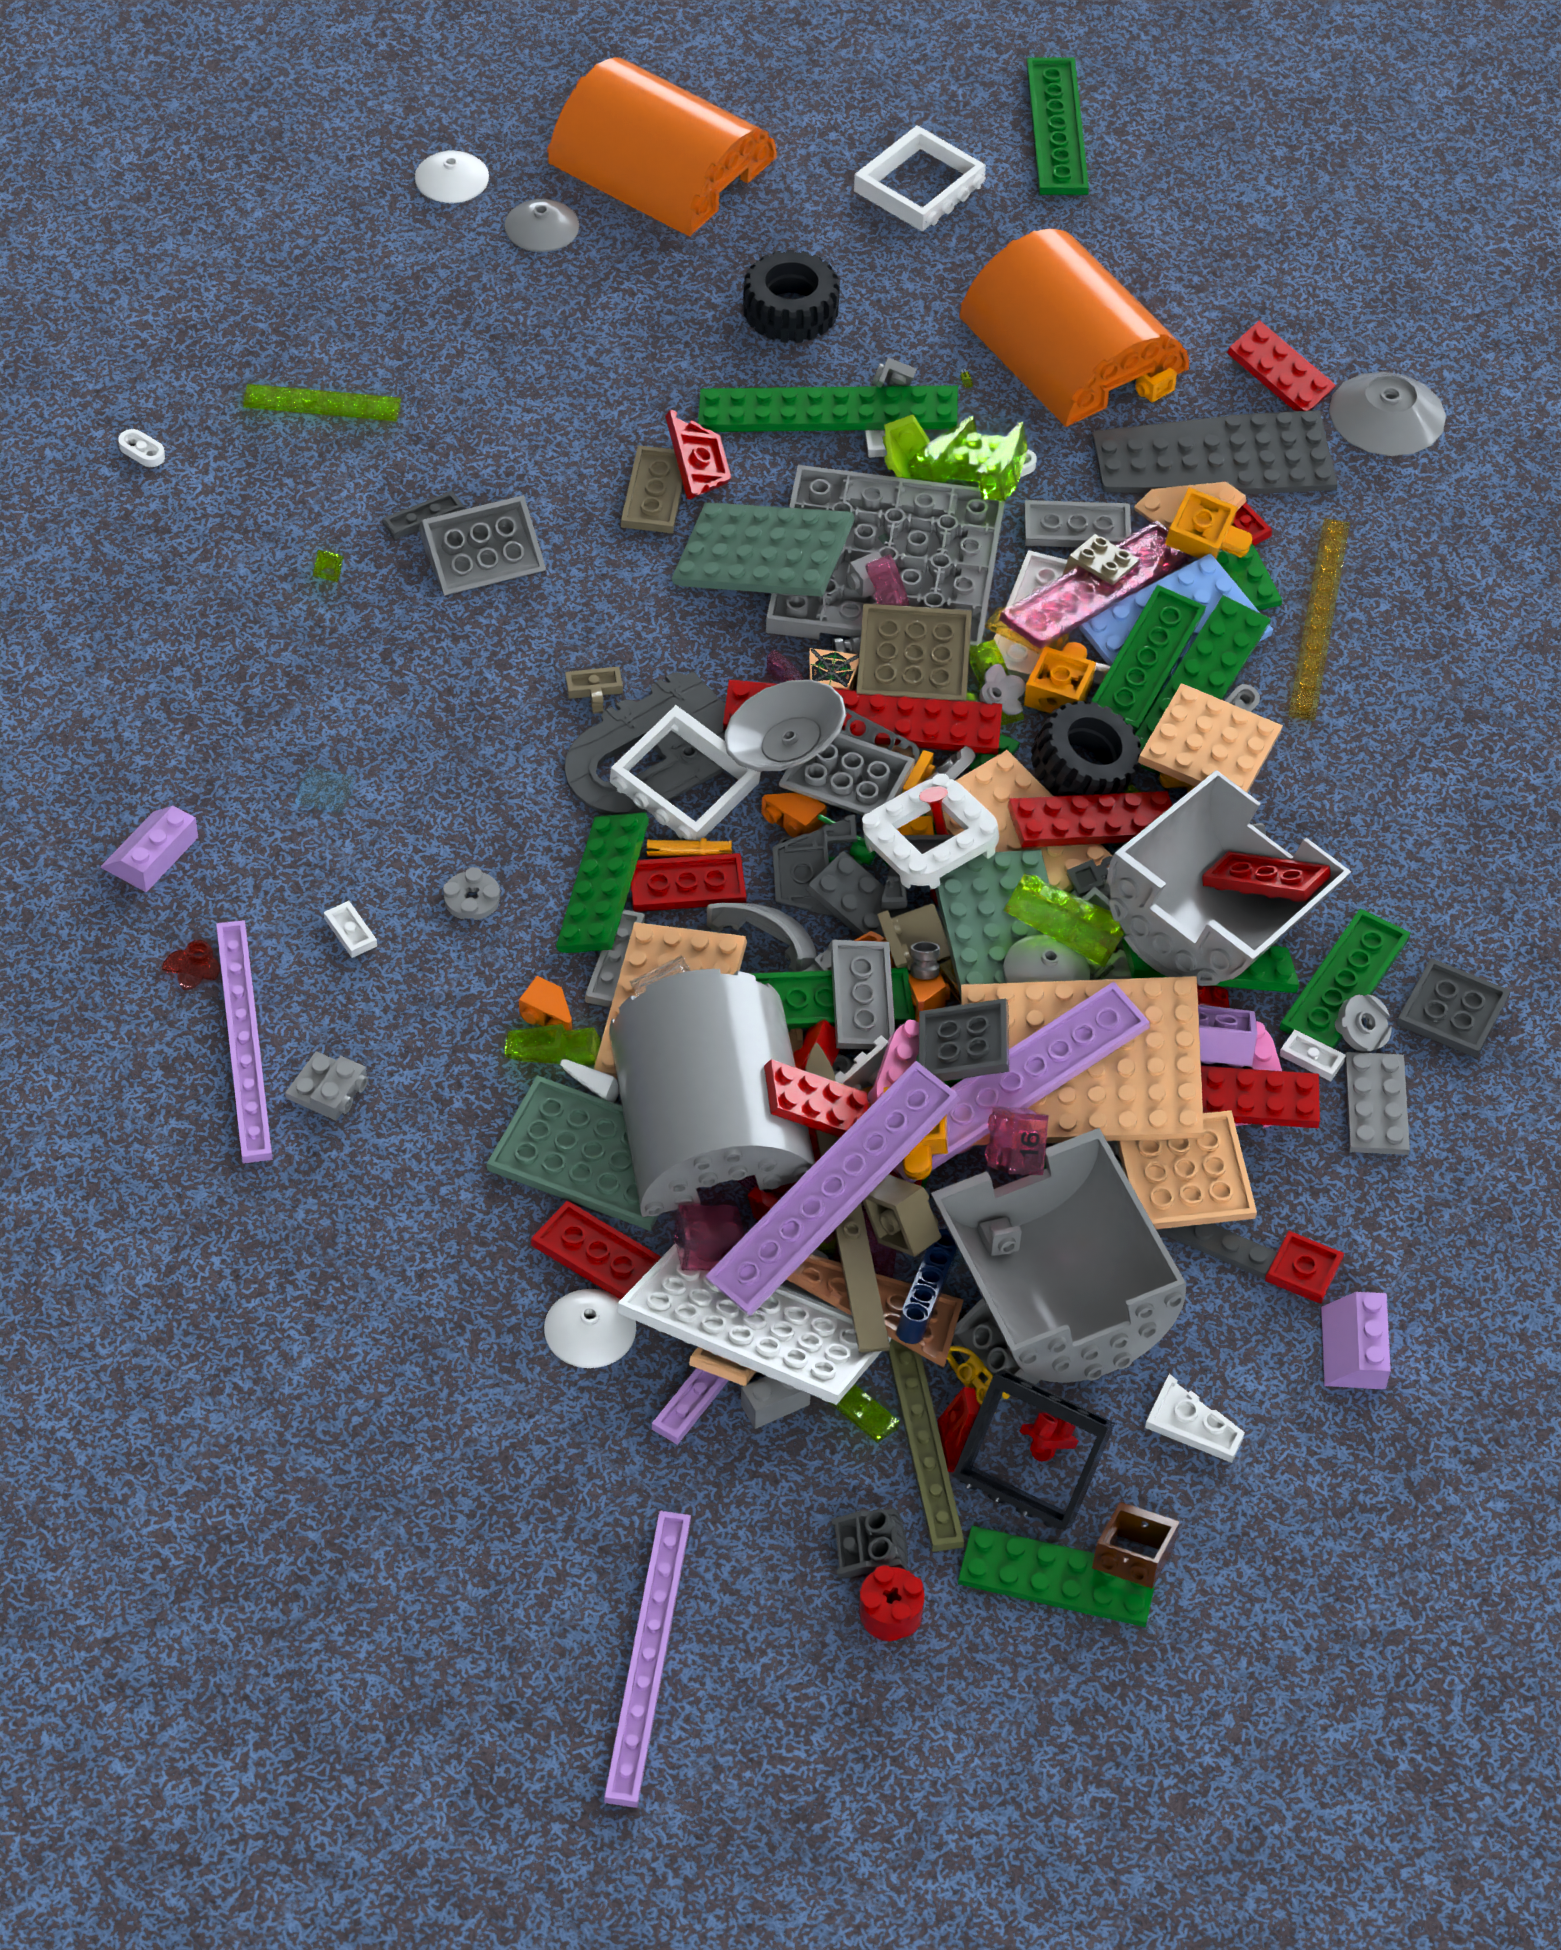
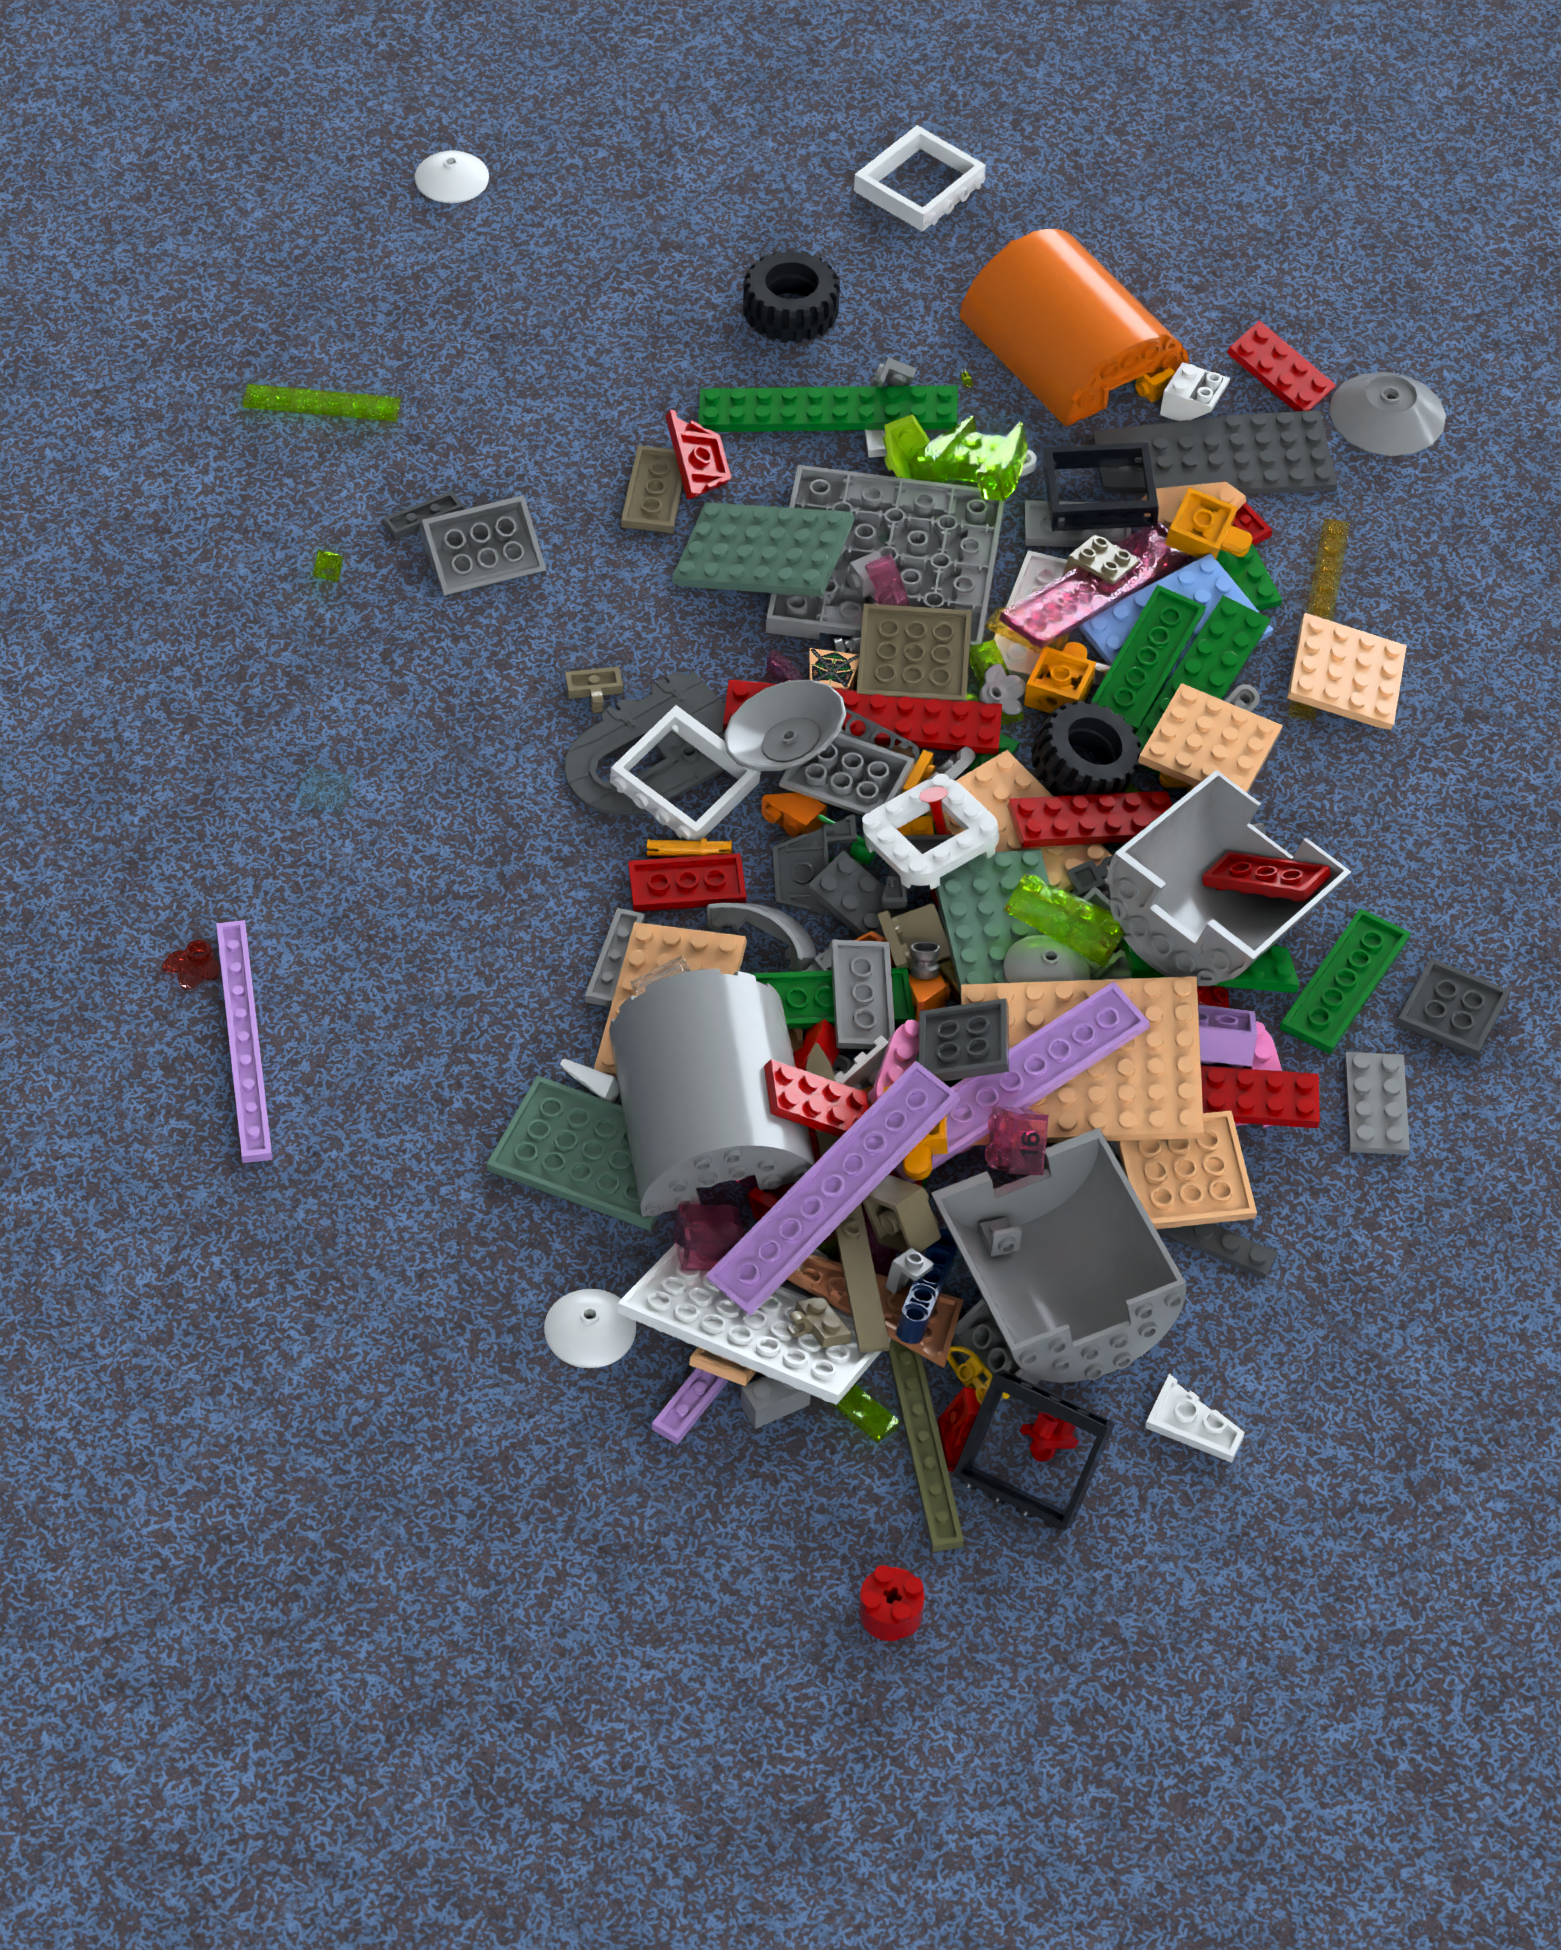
lavender slope [101,806,198,892] -> none
white plate [118,429,165,467] -> none
light grey plate [285,1051,368,1121] -> none
white plate [324,901,377,958] -> none
light grey plate [443,867,500,920] -> none
clear neon green slope [504,1024,601,1066] -> none
light grey dish [505,199,579,252] -> none
orange slope [519,976,572,1039] -> none
red plate [531,1200,661,1300] -> none
orange cylinder [547,58,777,237] -> none
green plate [556,812,649,953] -> none
lavender plate [604,1511,691,1808] -> none
dark grey slope [832,1508,909,1578] -> none
green plate [958,1526,1155,1627] -> none
green plate [1026,57,1089,195] -> none
reddish brown window [1092,1502,1180,1588] -> none
red plate [1265,1230,1345,1304] -> none
white plate [1279,1029,1346,1081] -> none
lavender slope [1321,1292,1391,1389] -> none
light grey plate [1335,994,1392,1053] -> none
none -> dark tan plate [787,1297,852,1348]
none -> light grey bracket [885,1248,934,1294]
none -> black window [1043,442,1159,531]
none -> white slope [1160,362,1230,421]
none -> light nougat plate [1287,613,1407,730]

